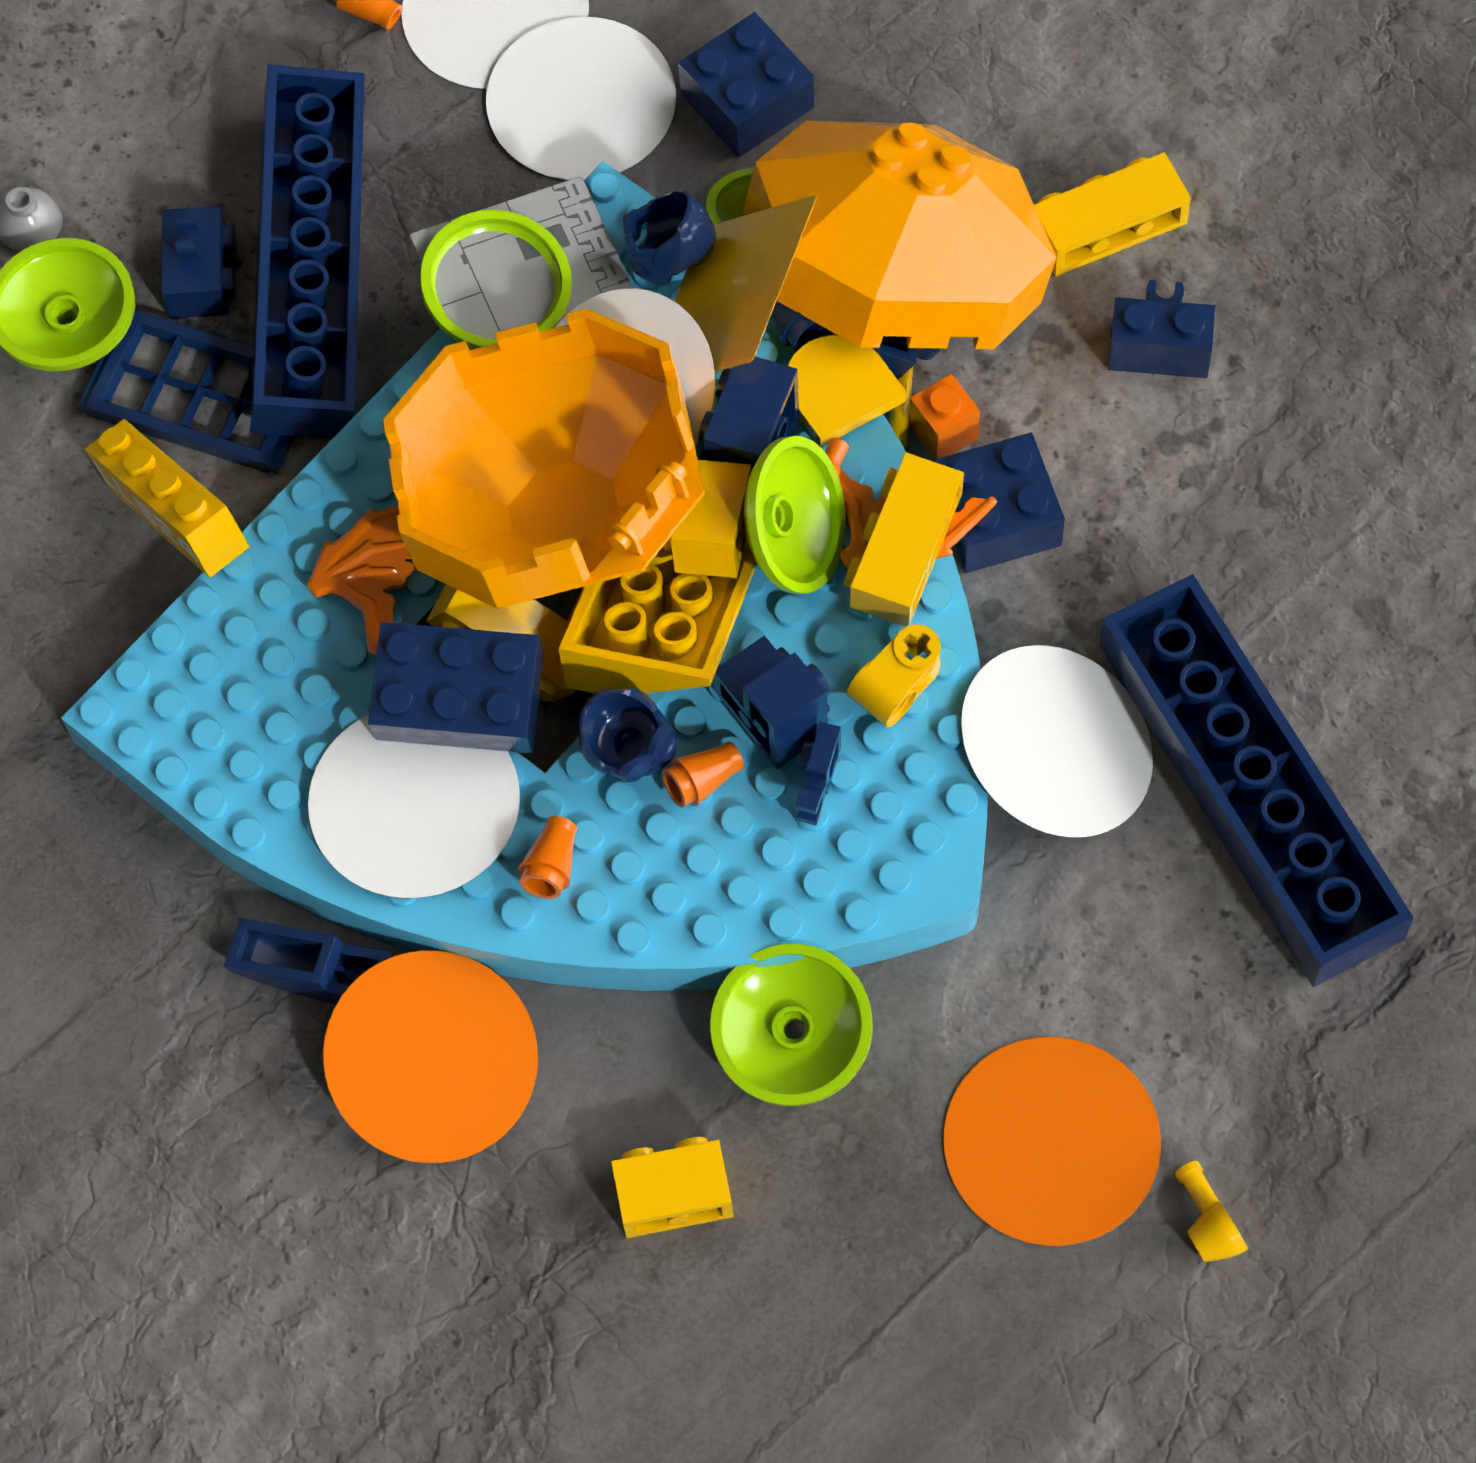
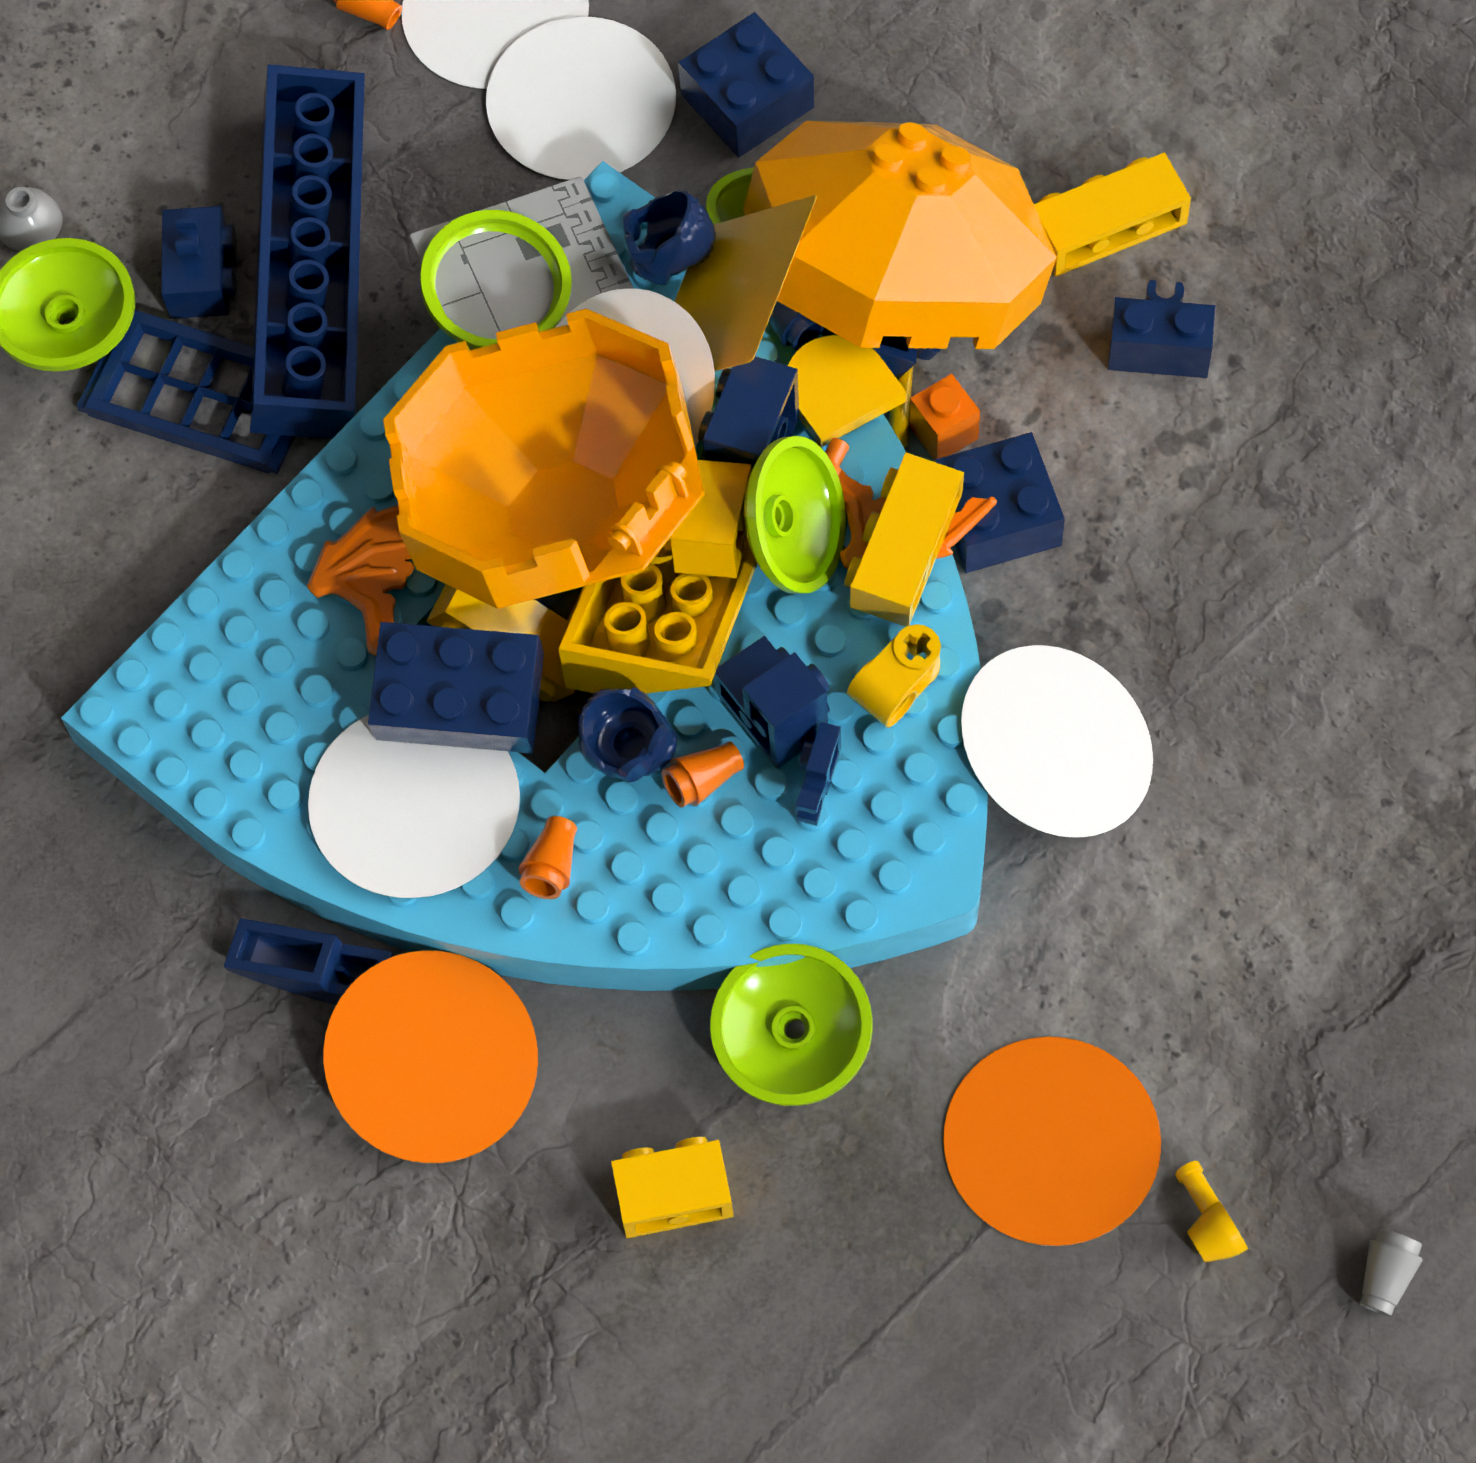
yellow brick [85,419,250,578] -> none
dark blue brick [1099,574,1414,987] -> none
none -> light grey cone [1359,1229,1423,1317]

